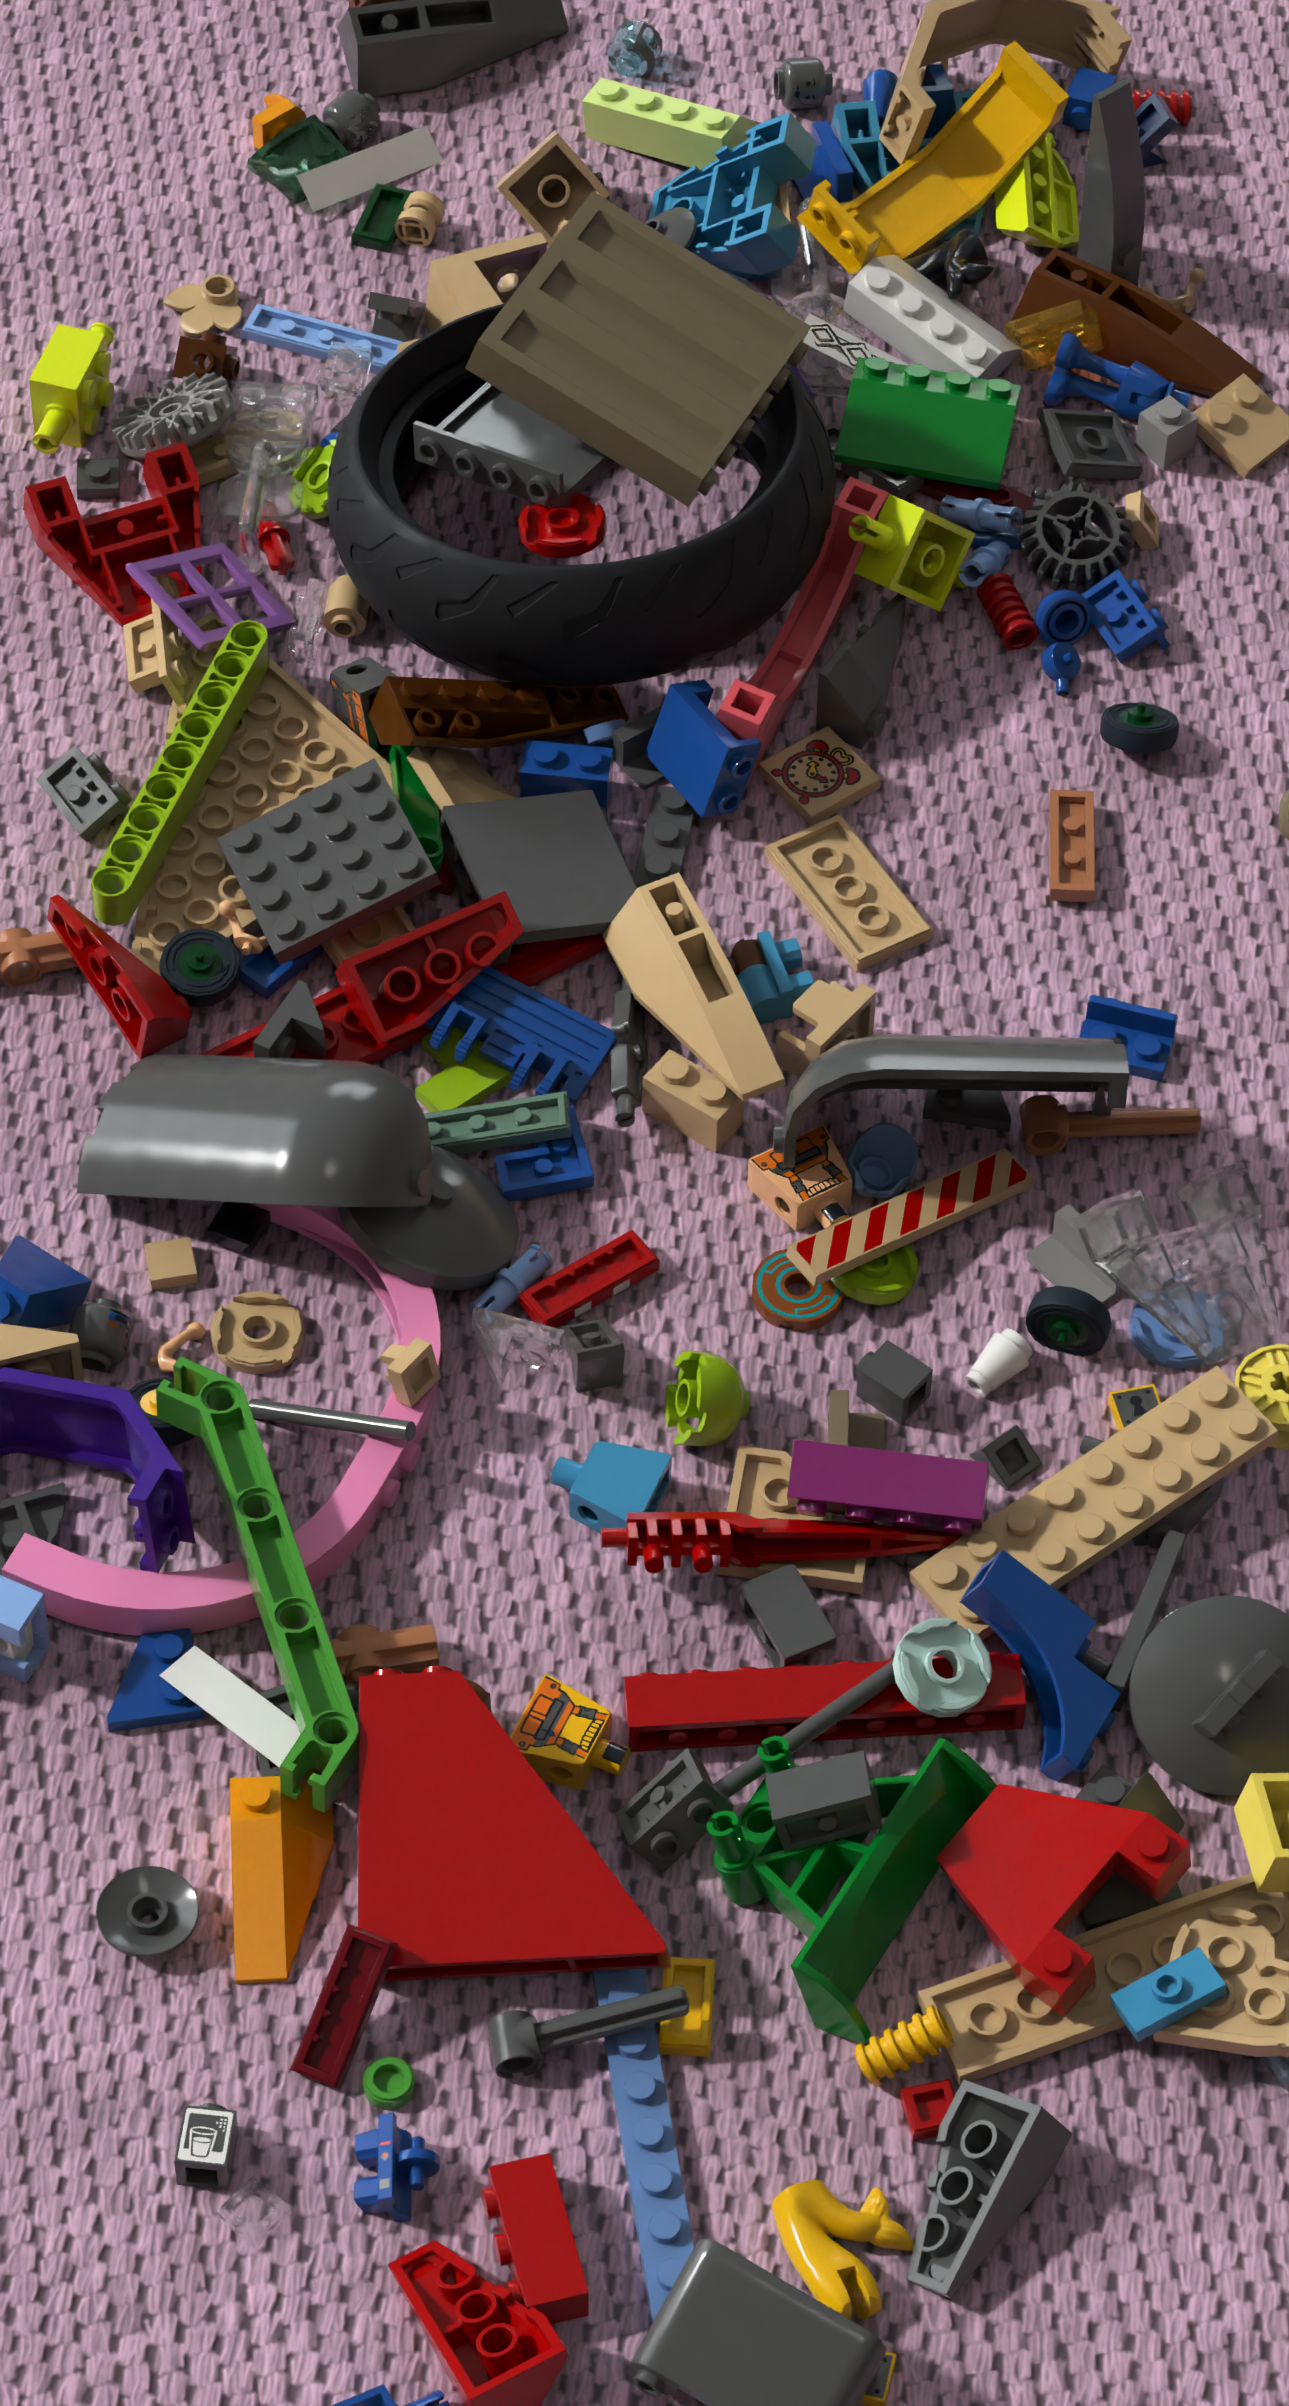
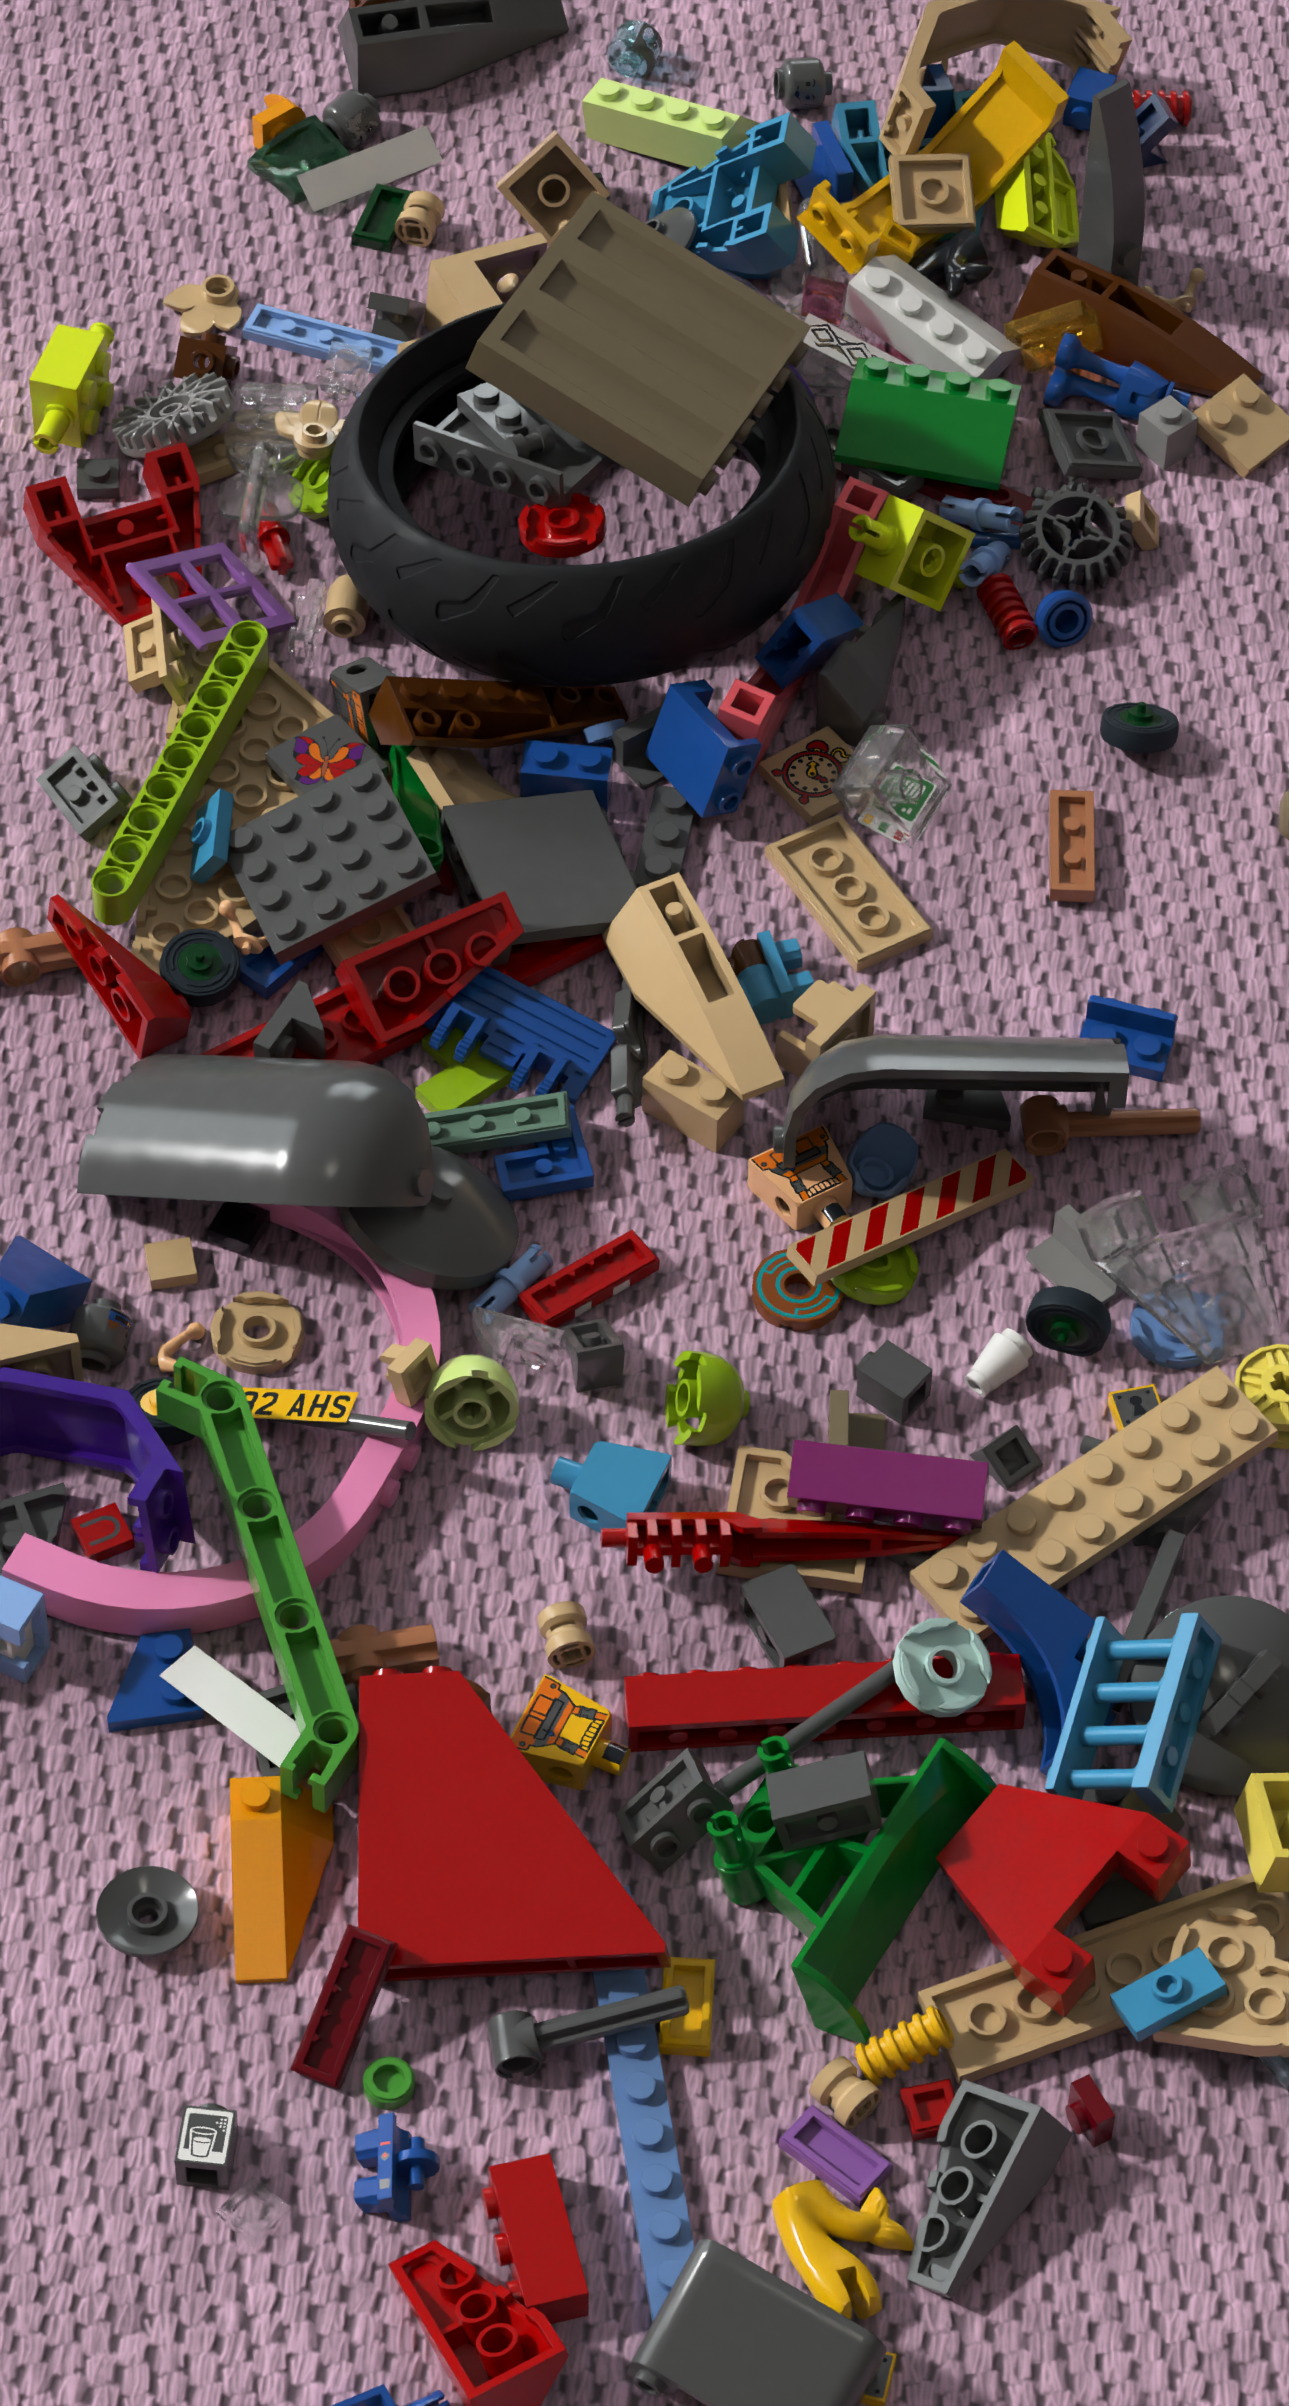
blue cone [862,69,898,129] -> none
blue piece [1042,642,1081,695] -> none
blue bracket [1081,569,1170,663] -> none
none -> red tile [70,1502,135,1562]
none -> dark azure plate [190,788,234,885]
none -> yellow sticker [222,1387,359,1423]
none -> tile [265,713,388,796]
none -> tan plate [275,399,345,460]
none -> yellowish green cylinder [424,1354,519,1451]
none -> dark grey plate [457,383,556,459]
none -> tan wheel [537,1601,595,1669]
none -> blue slope [754,592,864,690]
none -> medium lavender tile [779,2104,893,2208]
none -> clear pink tile [801,274,848,325]
none -> tan wheel [809,2056,882,2130]
none -> clear slope [830,724,952,849]
none -> yellow tile [877,218,921,264]
none -> tan tile [888,153,976,234]
none -> dark azure fence [1045,1613,1222,1813]
none -> dark red plate [1065,2074,1115,2148]

